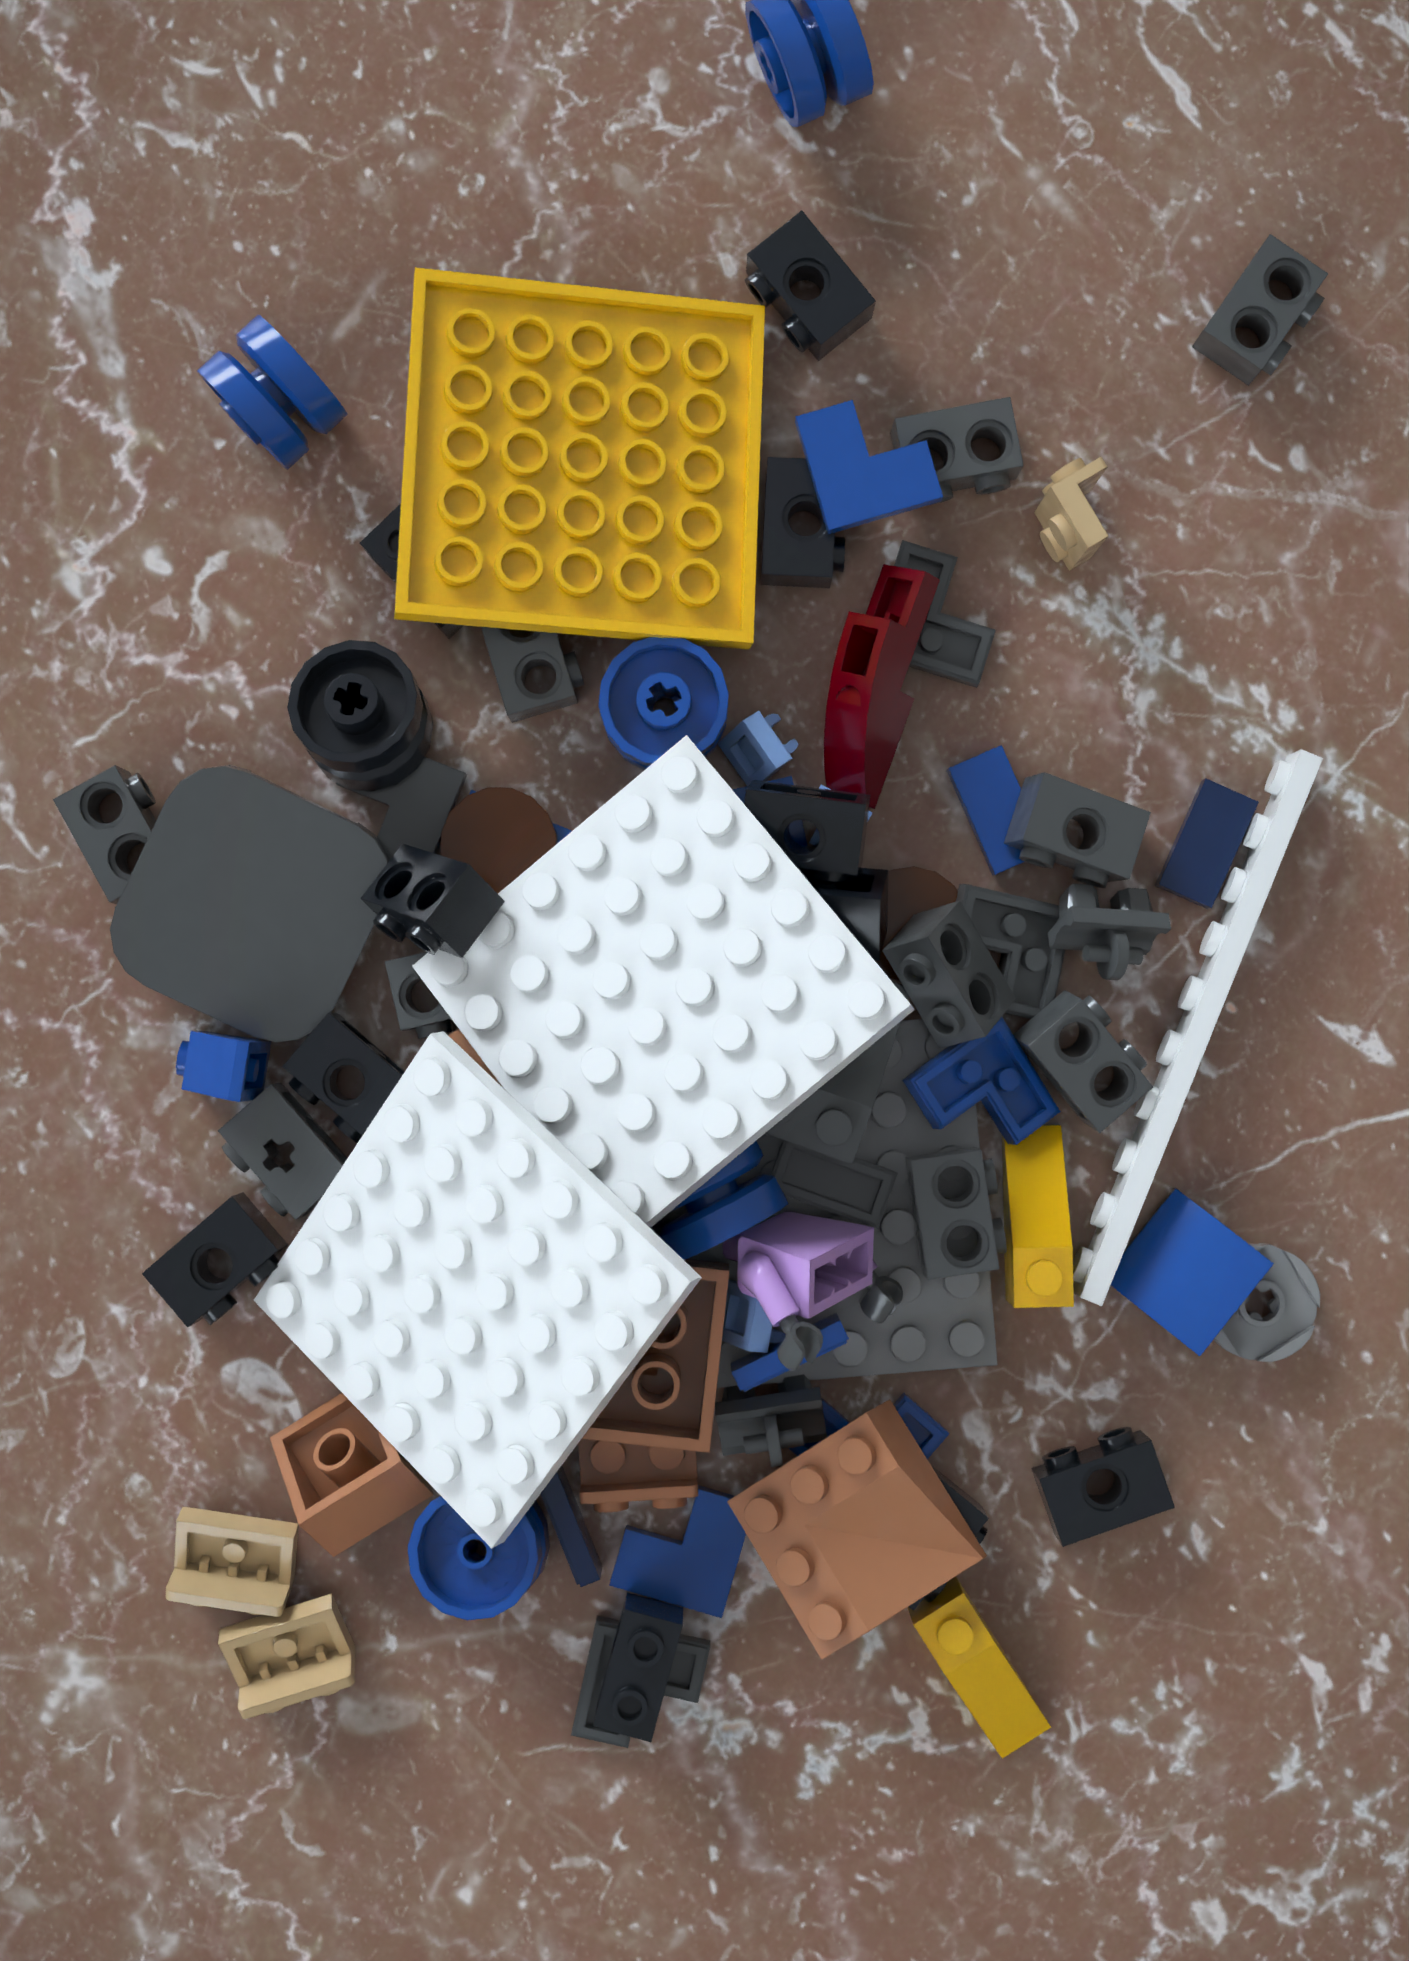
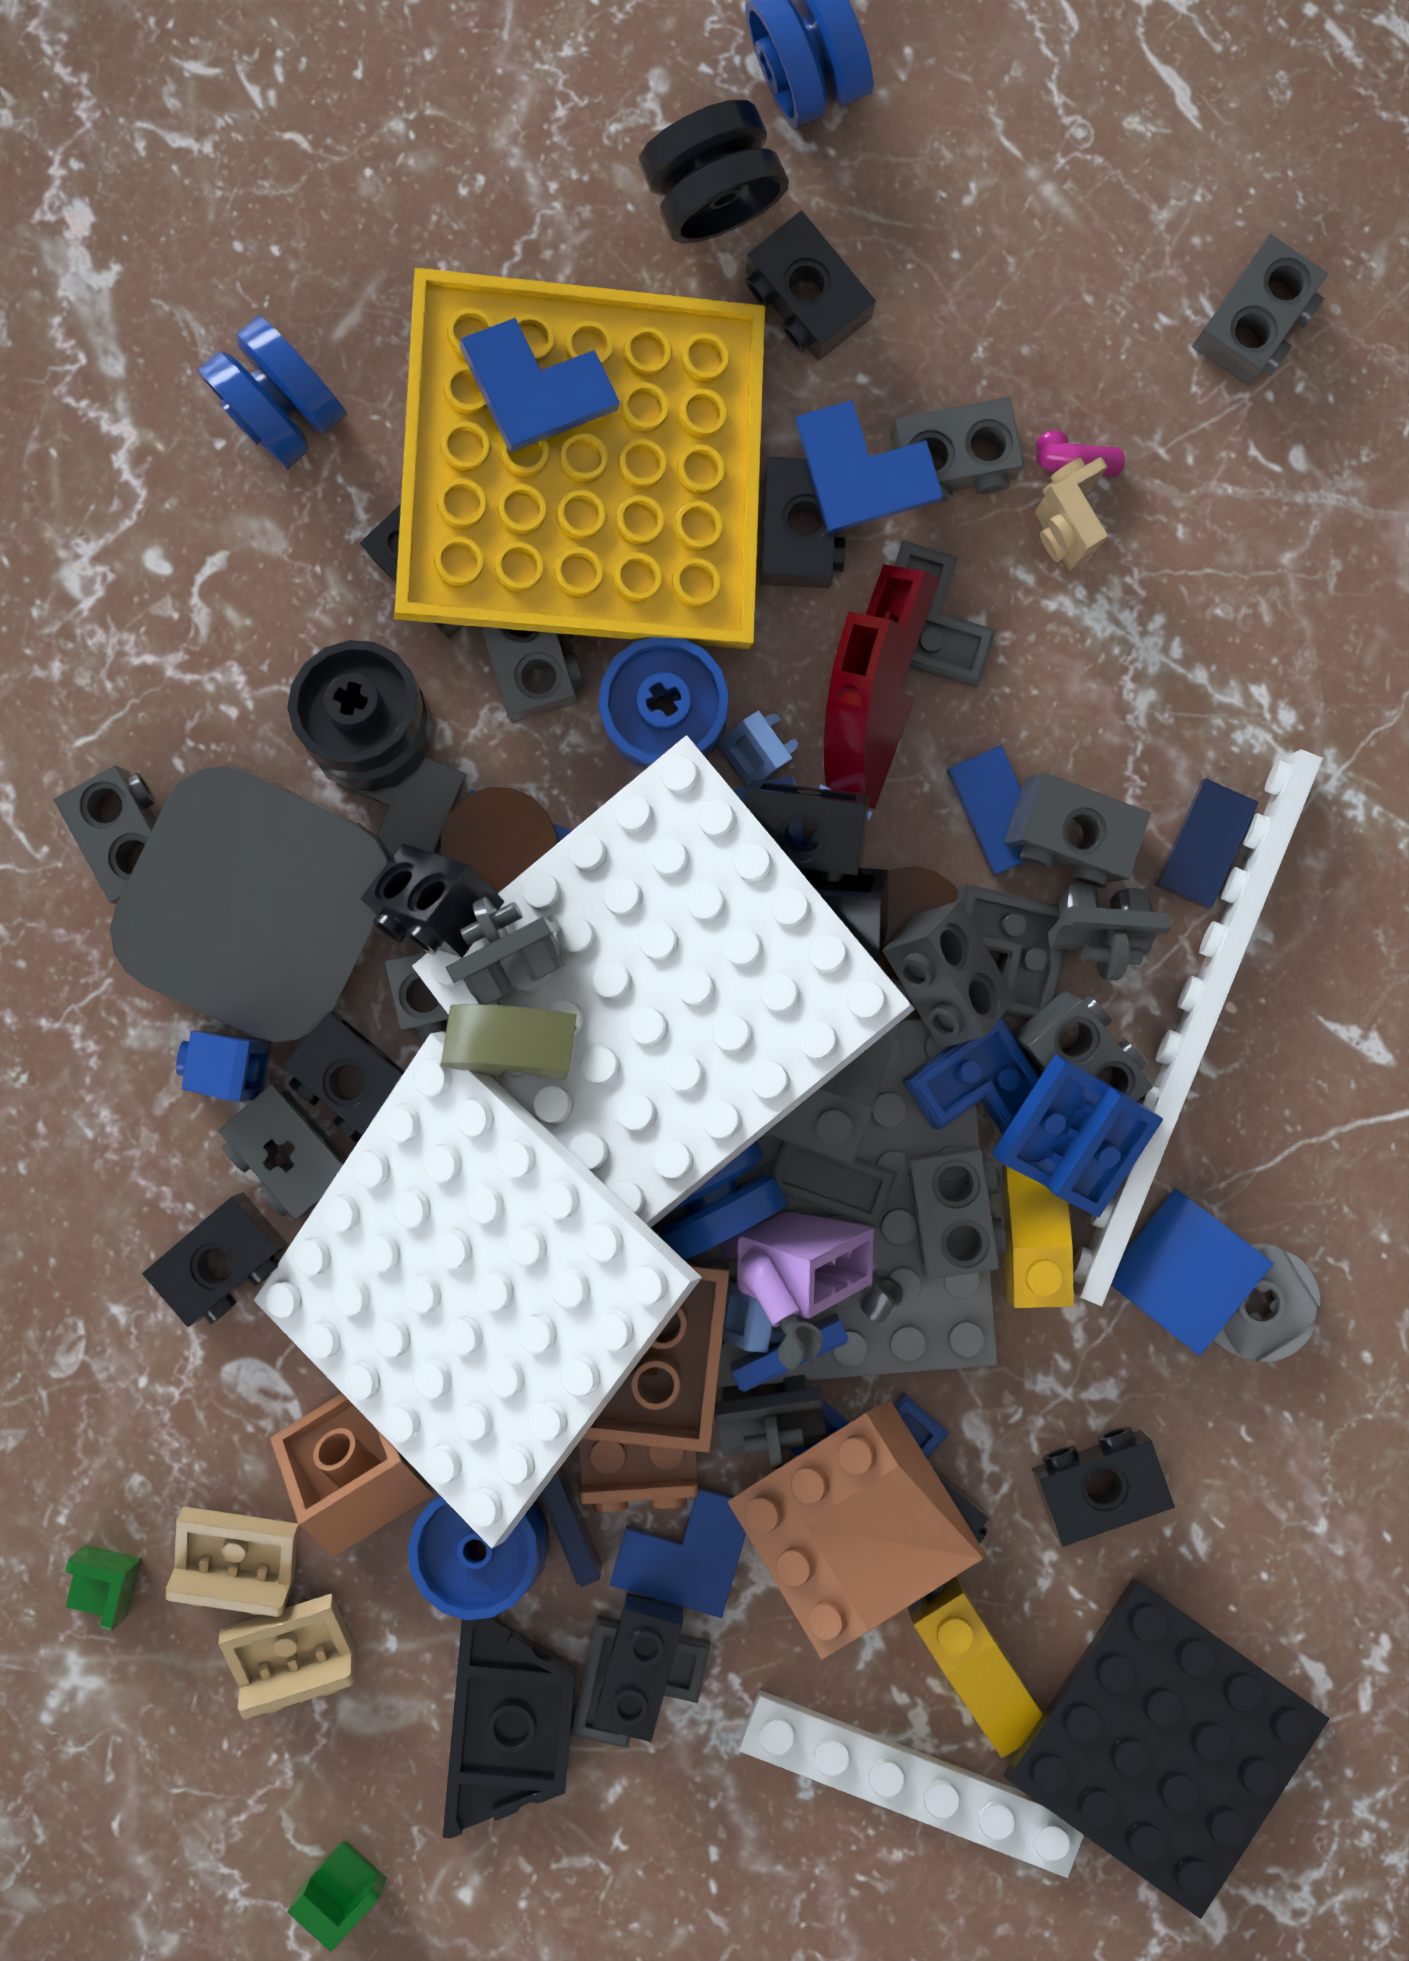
none -> green panel [65,1545,142,1631]
none -> green panel [287,1841,387,1952]
none -> olive slope [440,1004,577,1080]
none -> black wing [443,1618,576,1838]
none -> dark grey hips [445,897,565,1005]
none -> blue tile [459,318,620,453]
none -> black wheel [638,100,789,244]
none -> white plate [738,1690,1084,1878]
none -> blue slope [991,1054,1163,1218]
none -> black plate [1003,1578,1330,1919]
none -> dark pink arm [1036,430,1125,477]

